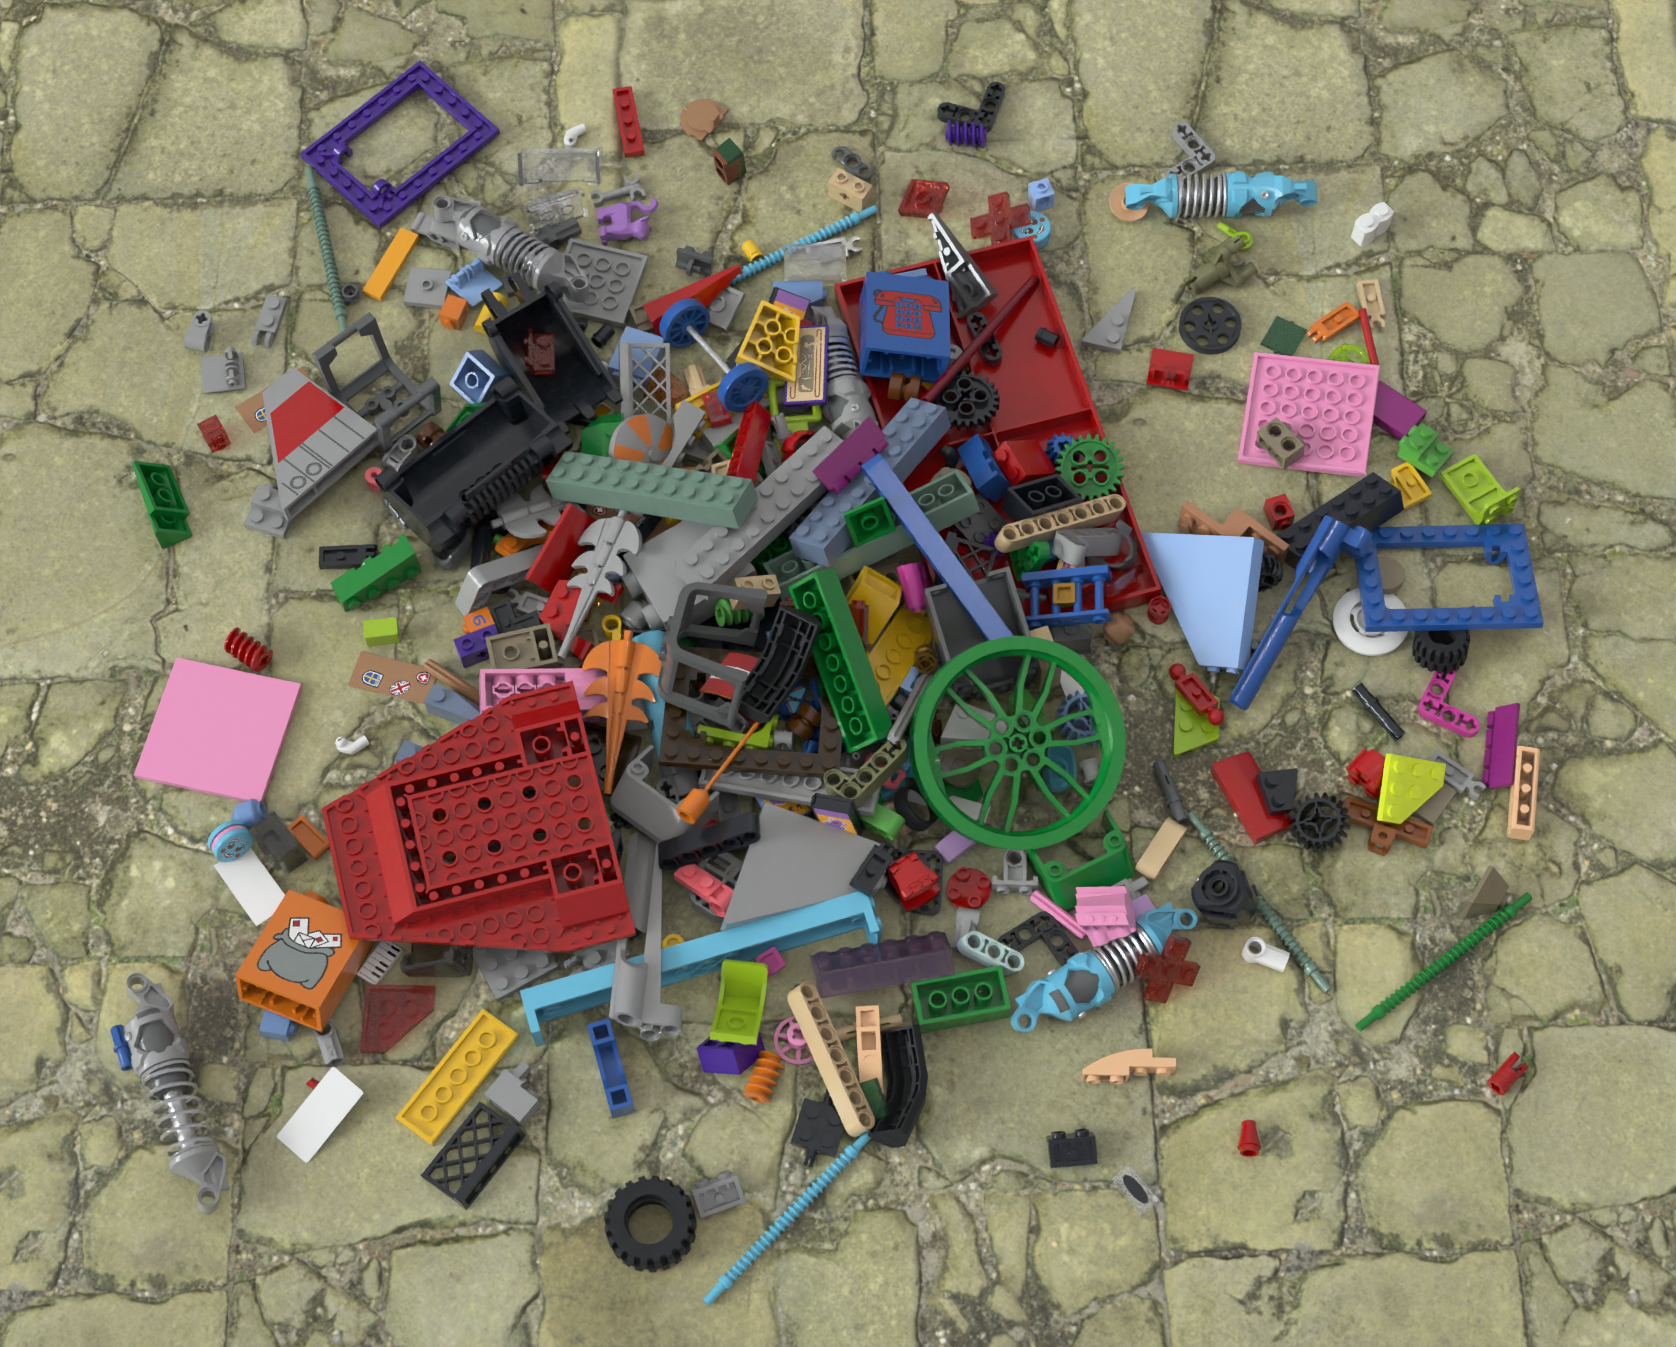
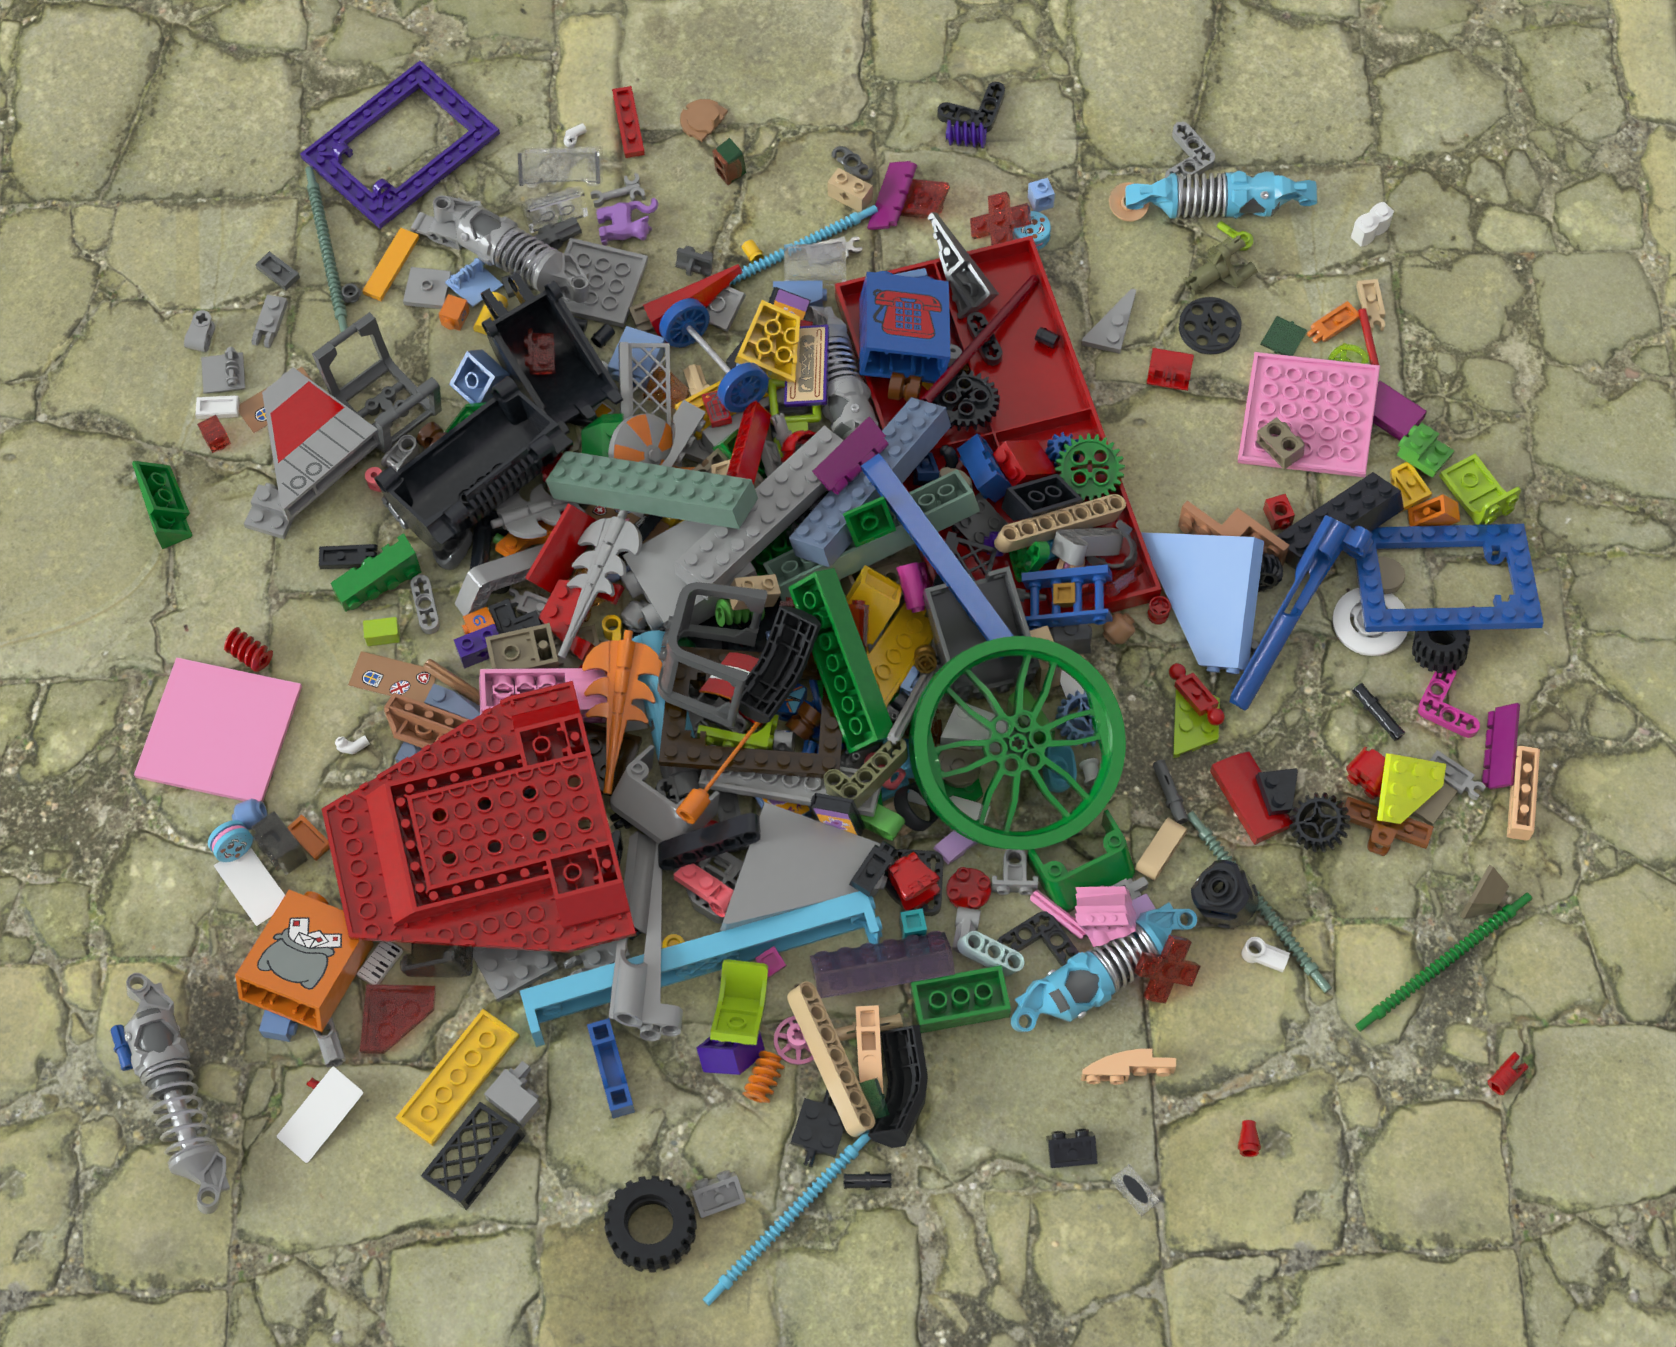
none -> white tile [195,395,240,419]
none -> dark grey plate [255,251,300,291]
none -> nougat wedge [384,693,471,748]
none -> light grey beam [410,575,440,634]
none -> black pin [843,1171,892,1190]
none -> magenta windscreen [867,161,917,230]
none -> teal brick [899,908,927,943]
none -> dark blue slope [912,453,940,486]
none -> orange slope [1408,494,1460,526]

